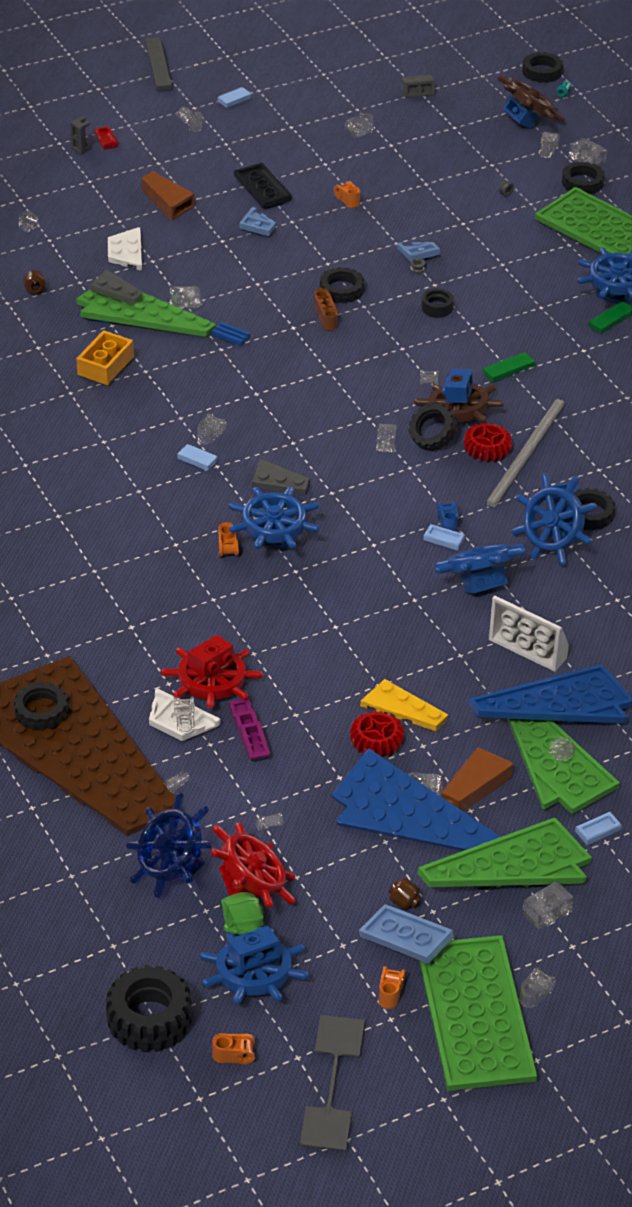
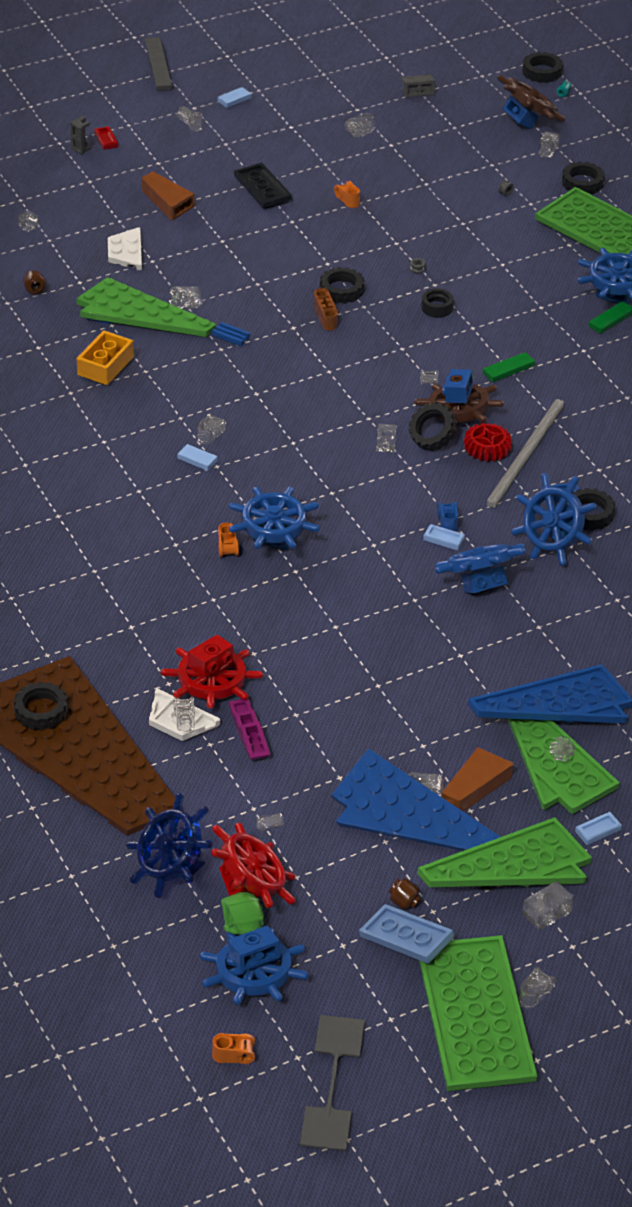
dark grey wing [90,270,142,305] -> none
black tyre [106,965,192,1052] -> none
clear pin [164,770,190,793] -> none
medium blue wing [239,207,276,236] -> none
dark grey wing [252,459,309,495] -> none
red gear [350,710,404,757] -> none
yellow wing [360,679,448,731] -> none
orange piece [379,966,406,1009] -> none
medium blue wing [397,242,440,261] -> none
white slope [489,596,569,672] -> none
clear brick [569,137,607,167] -> none

